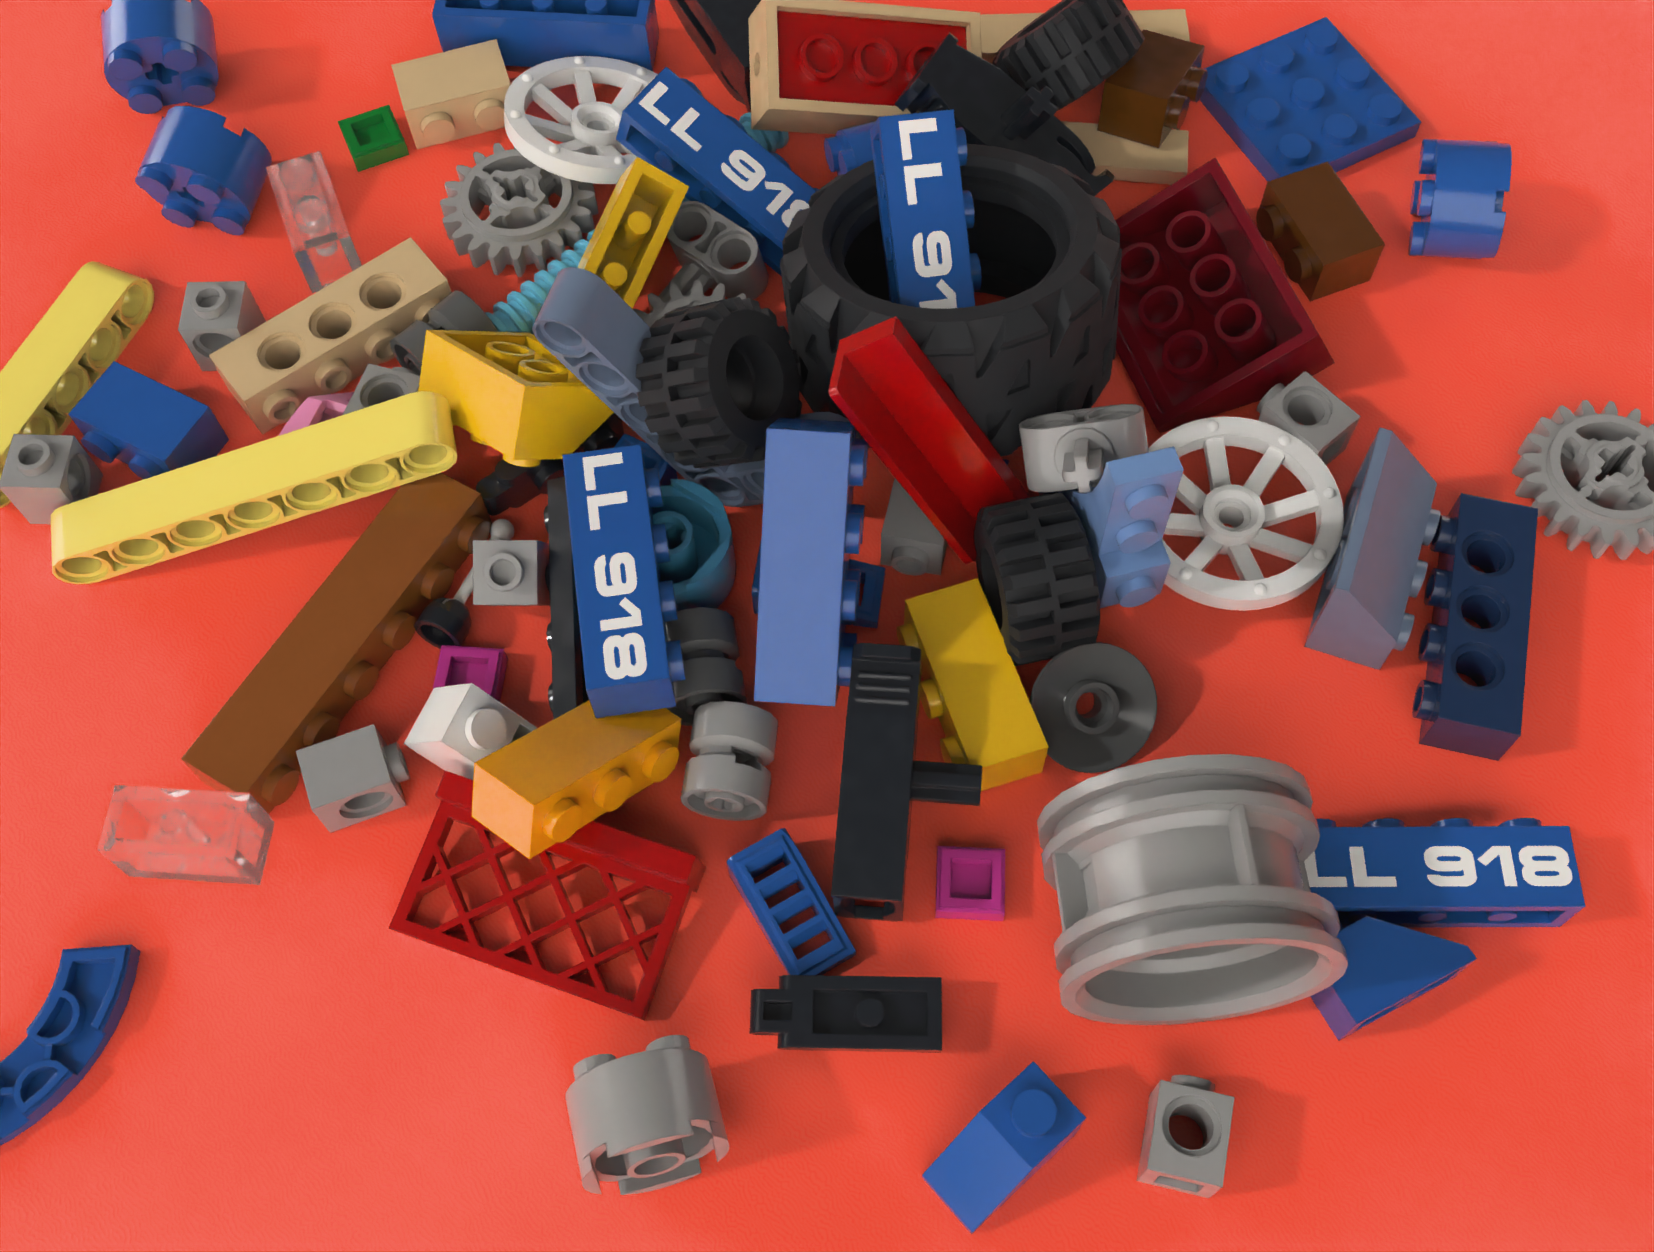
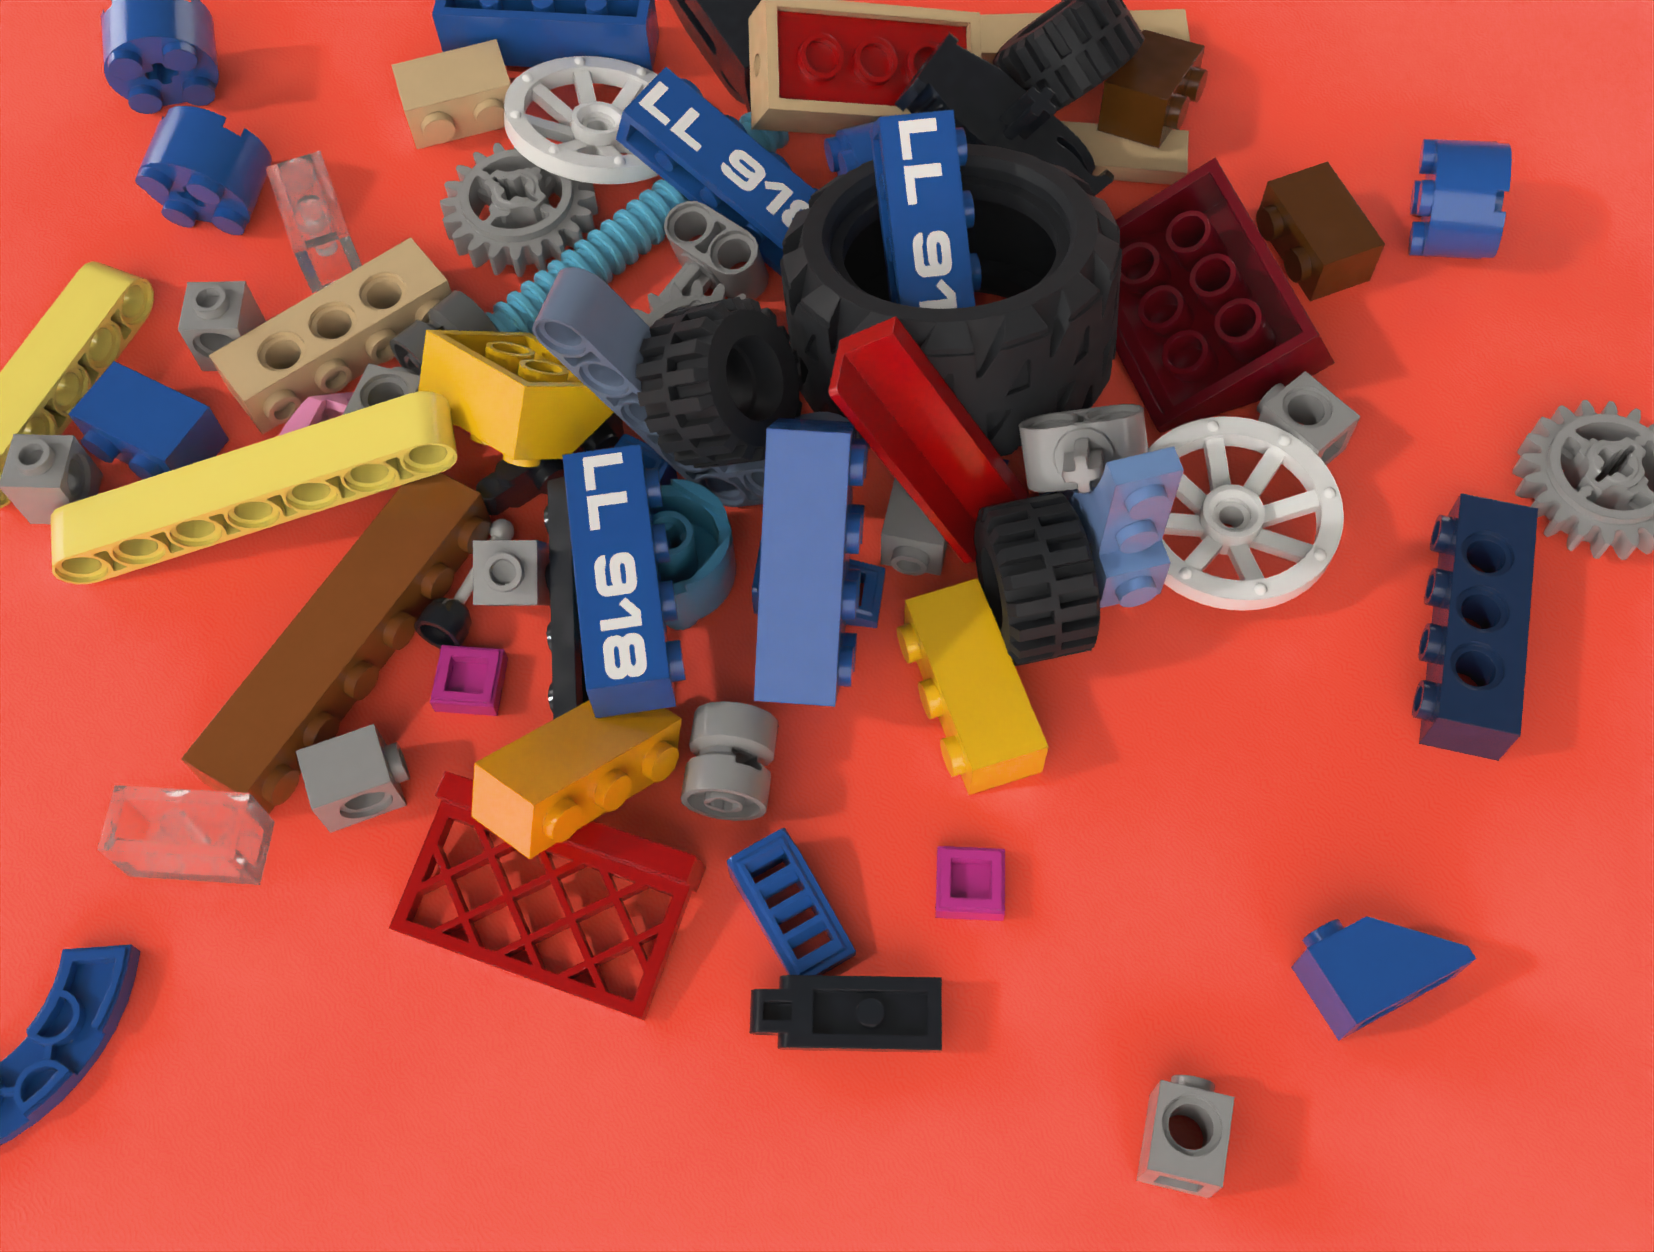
green tile [338,105,409,172] -> none
white slope [403,683,537,780] -> none
light grey brick [565,1035,730,1195] -> none
yellow brick [577,157,689,309] -> none
dark grey wheel [666,607,747,726] -> none
black piece [831,643,982,922] -> none
blue slope [922,1061,1086,1234] -> none
dark grey dish [1029,642,1157,773] -> none
light grey wheel [1037,754,1349,1026] -> none
blue plate [1200,17,1421,182] -> none
sand blue slope [1304,427,1441,670] -> none
blue brick [1304,818,1586,928] -> none

